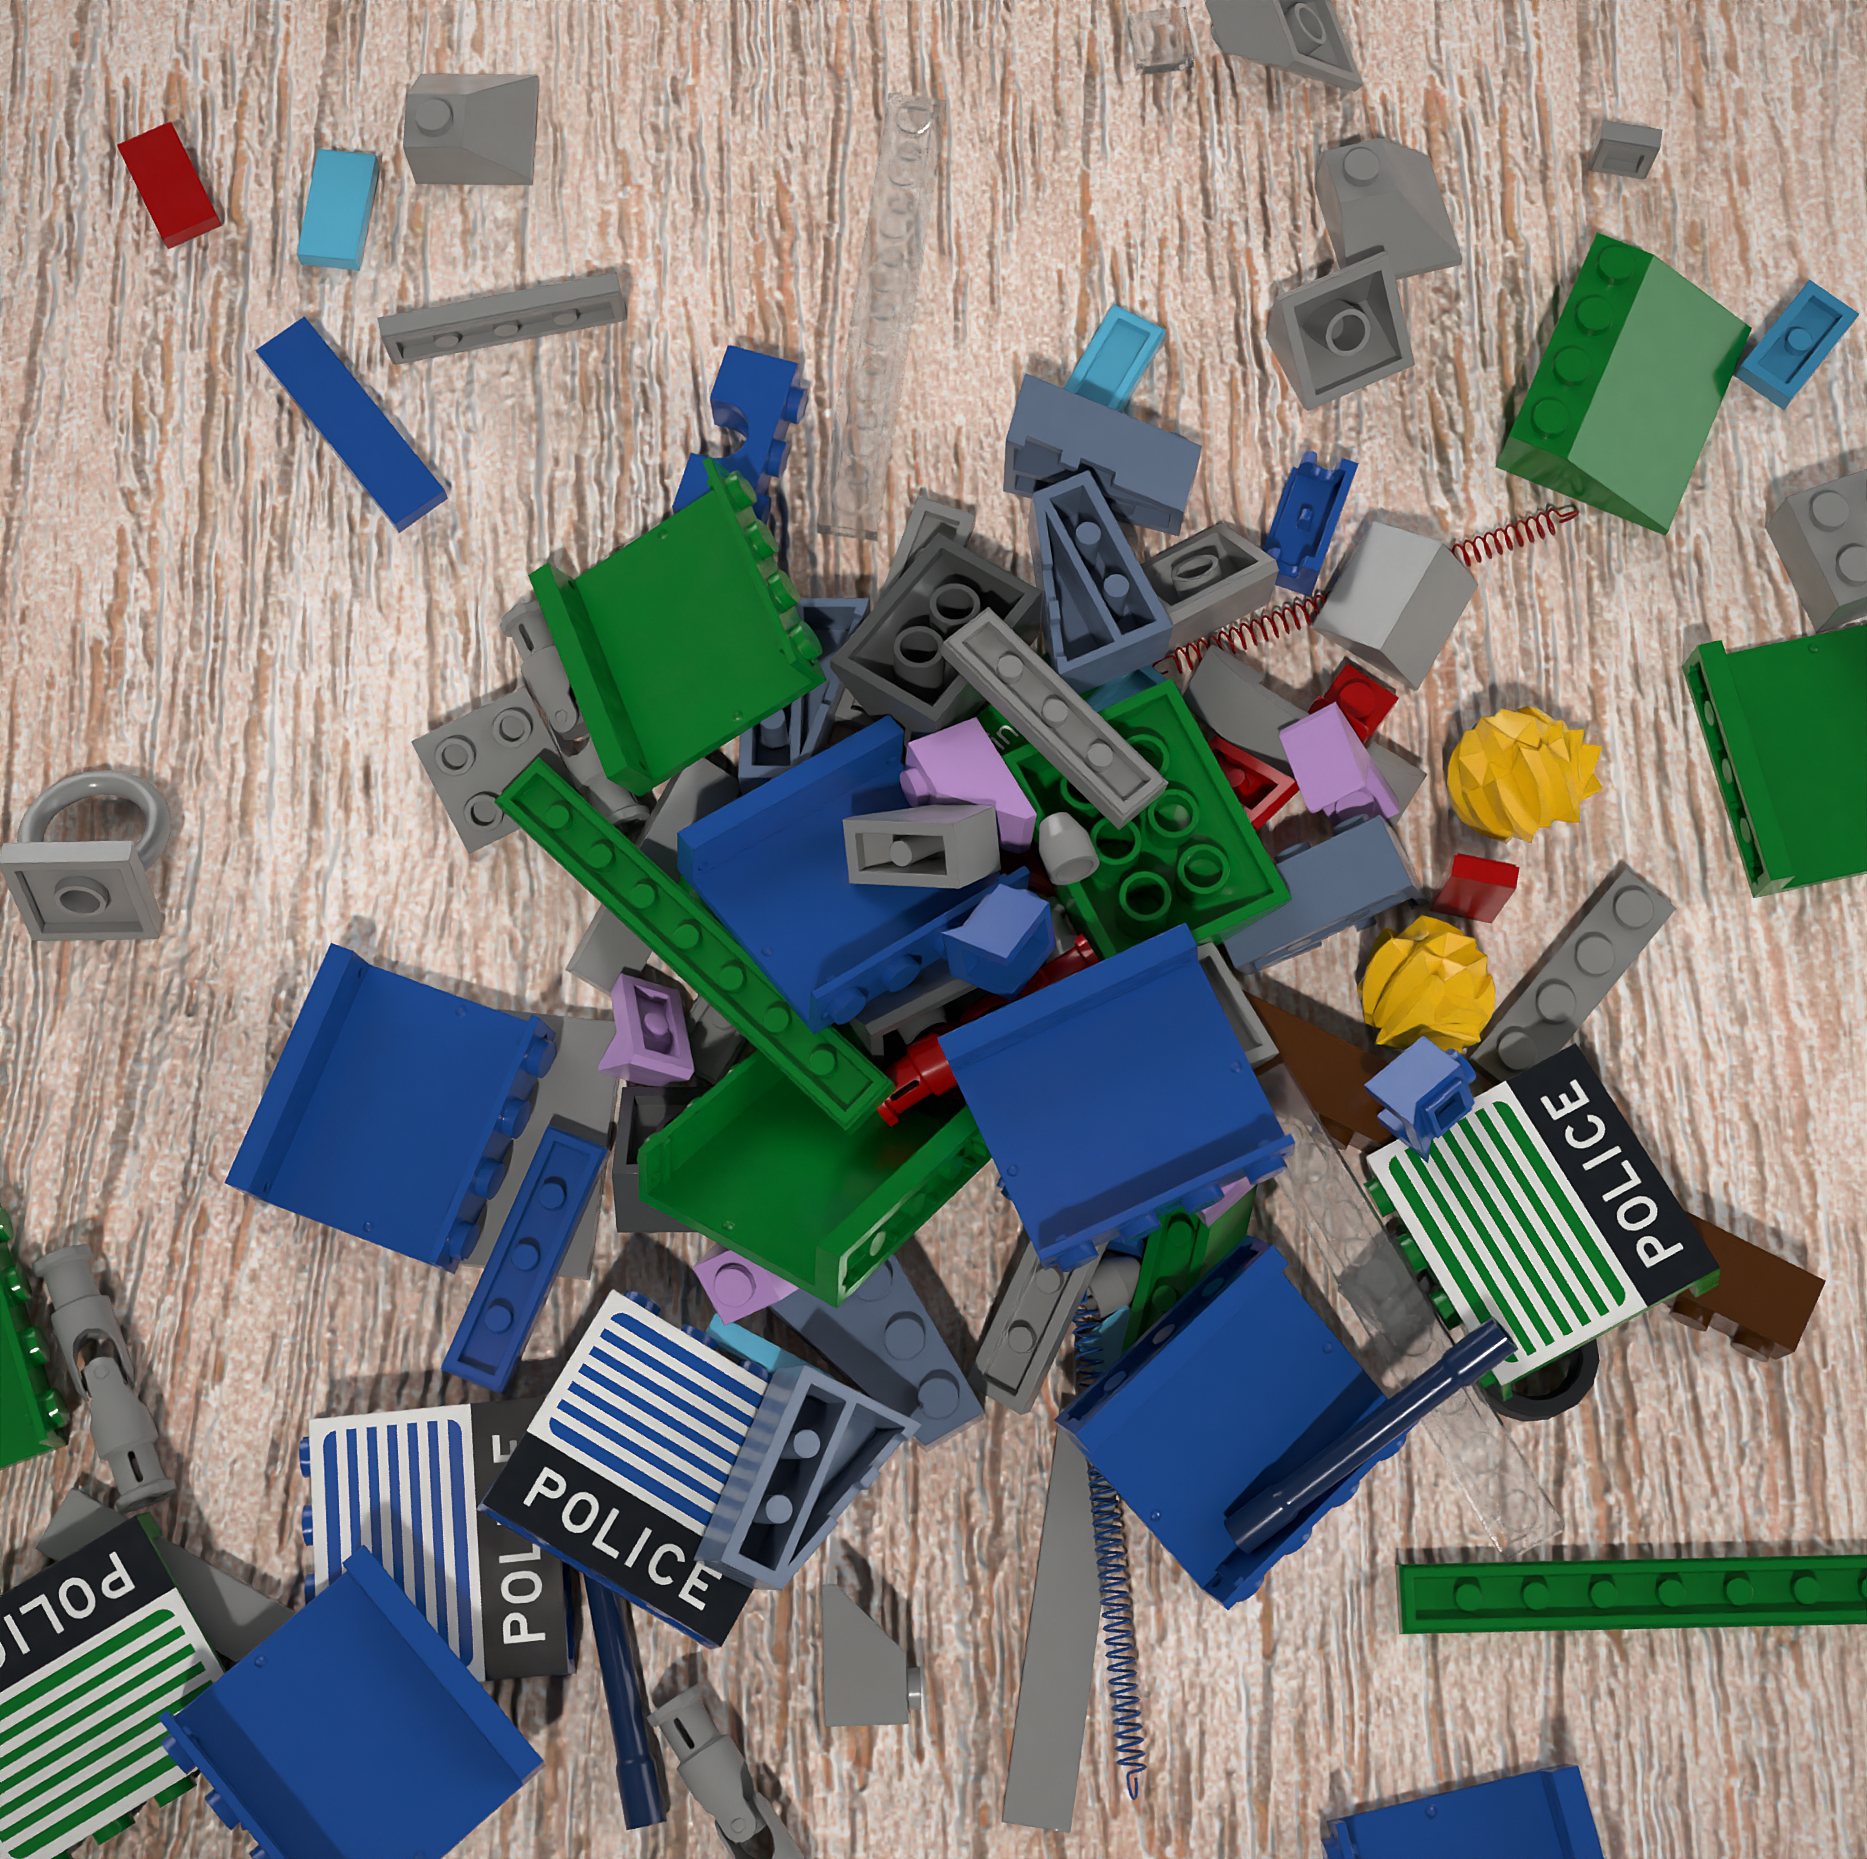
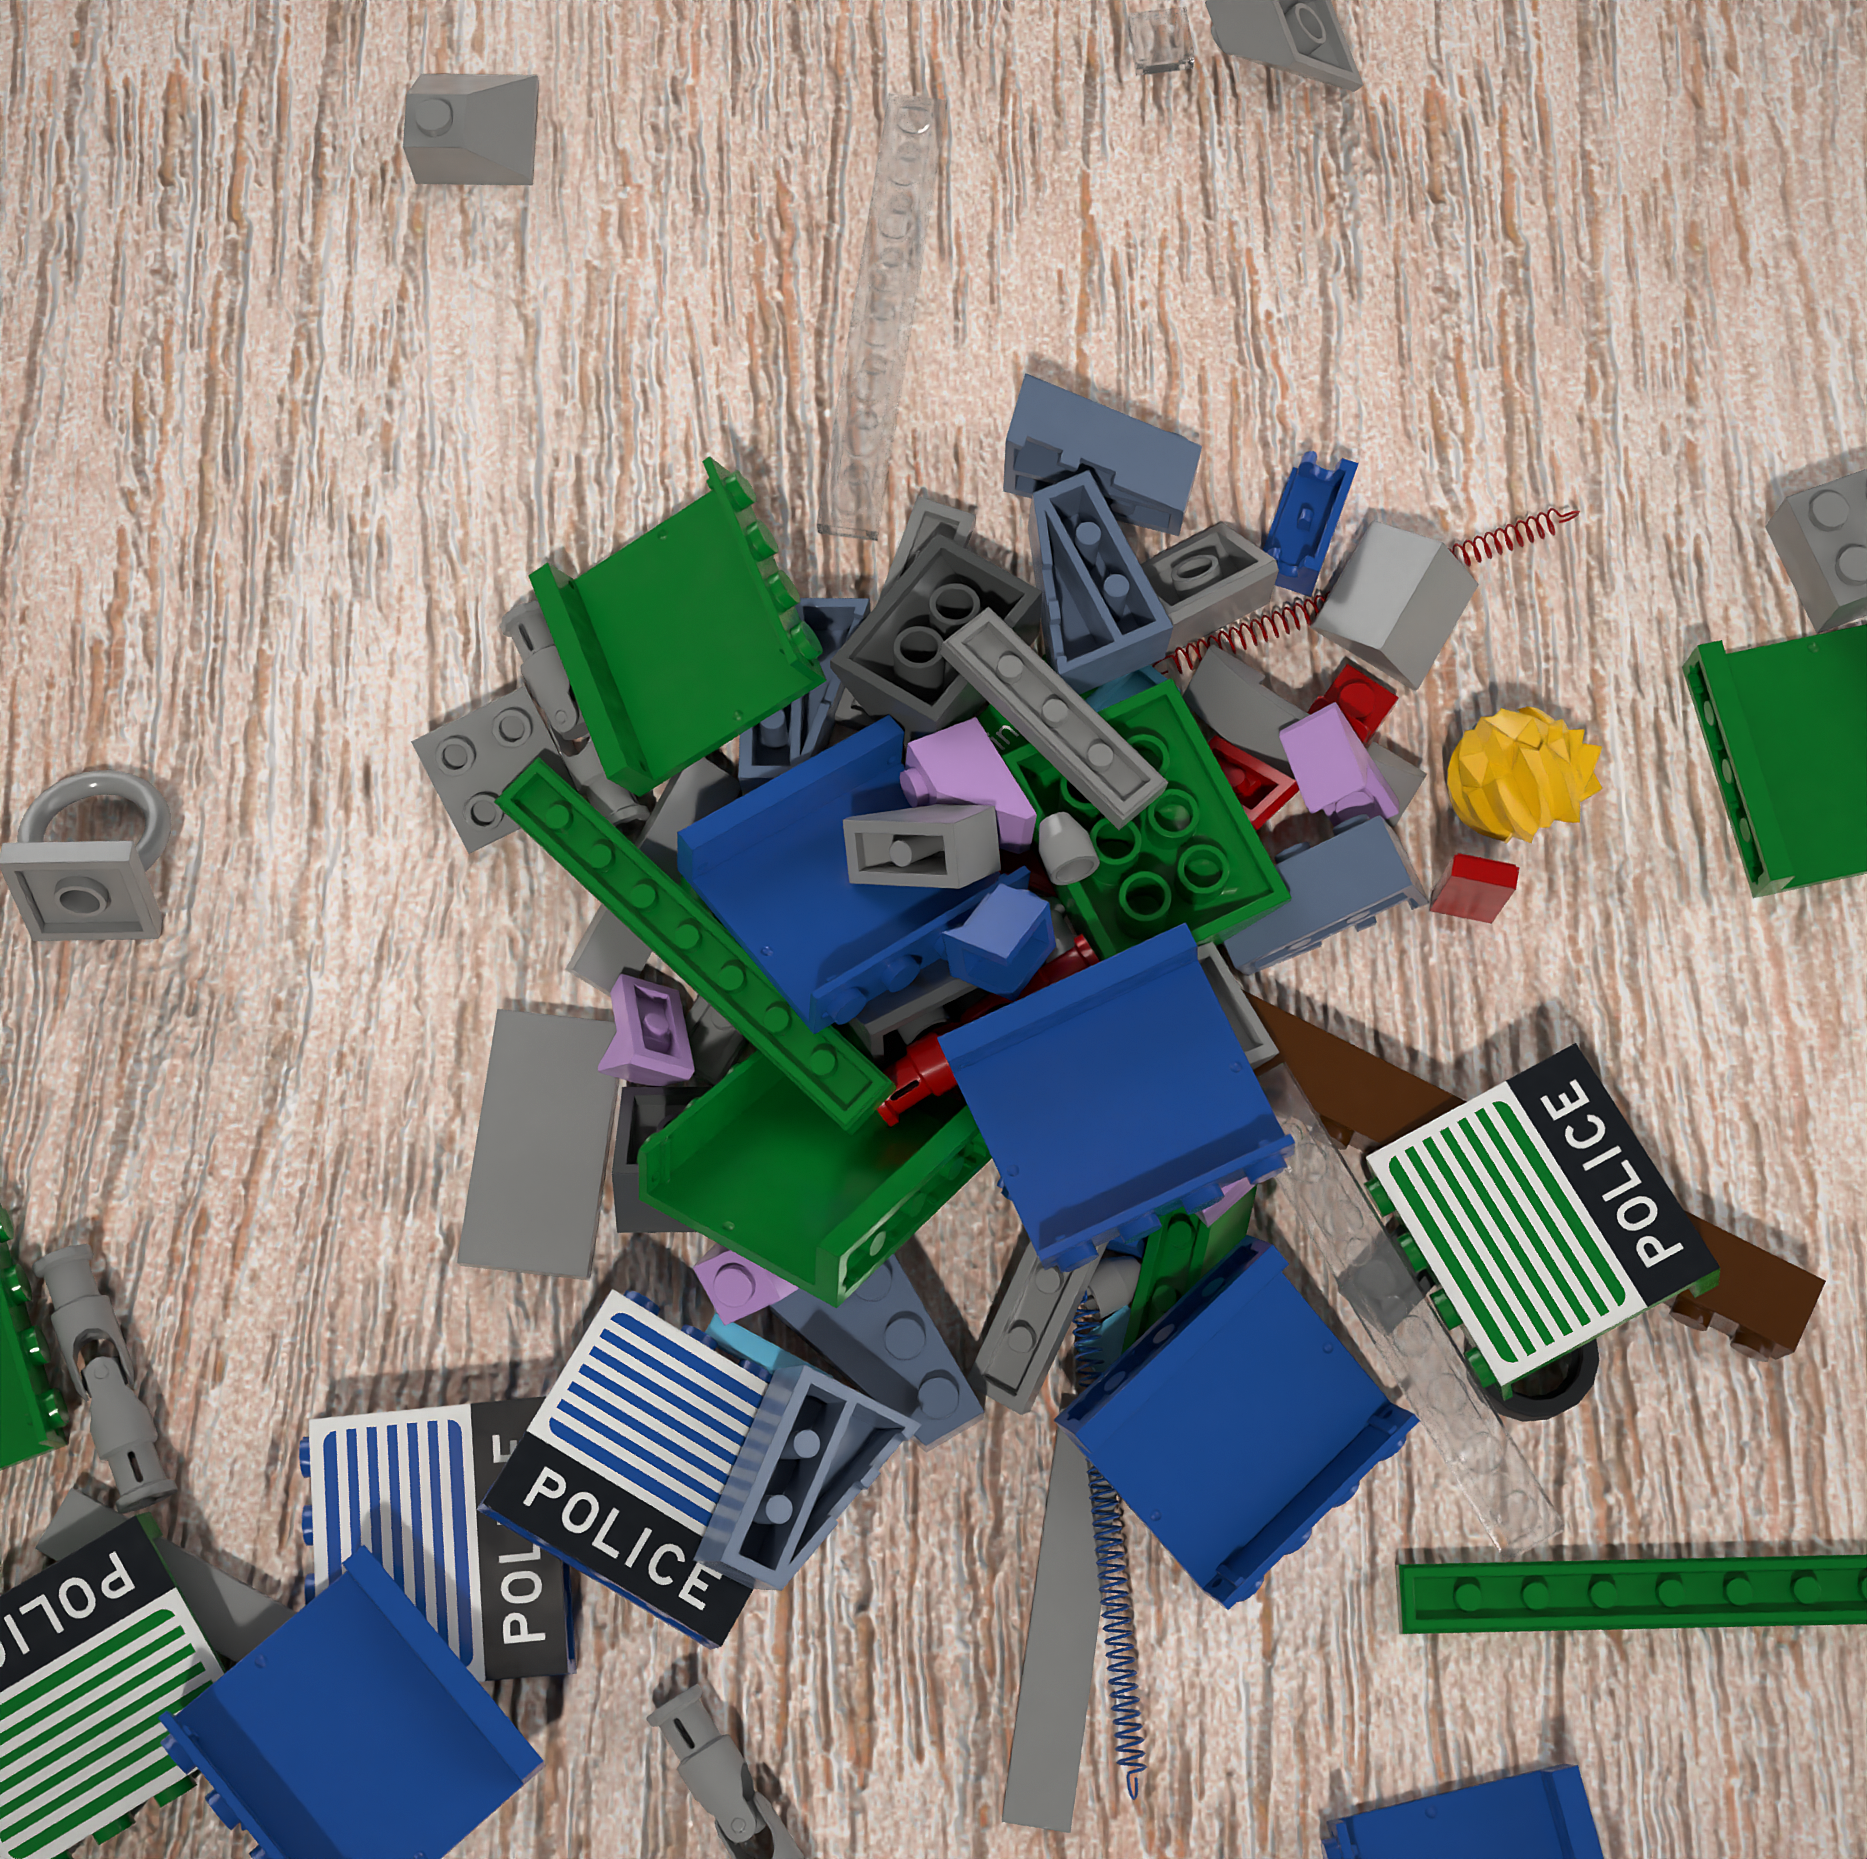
red tile [117,121,222,249] -> none
blue panel [224,943,556,1274] -> none
blue tile [255,316,448,533] -> none
medium azure tile [297,149,380,271] -> none
light grey tile [378,272,627,365] -> none
blue tile [440,1125,611,1396] -> none
dark blue piece [583,1574,667,1830] -> none
blue arch [672,345,807,525] -> none
light grey slope [822,1584,922,1727] -> none
medium azure tile [1063,304,1166,413] -> none
dark blue piece [1224,1316,1518,1554] -> none
light grey slope [1265,251,1415,411] -> none
light grey slope [1314,138,1463,280] -> none
yellow hair [1356,915,1496,1055] -> none
window [1364,1035,1476,1163] -> none
light grey plate [1467,869,1676,1086] -> none
green slope [1495,232,1752,536] -> none
light grey tile [1588,120,1663,179] -> none
dark azure plate [1735,280,1859,410] -> none

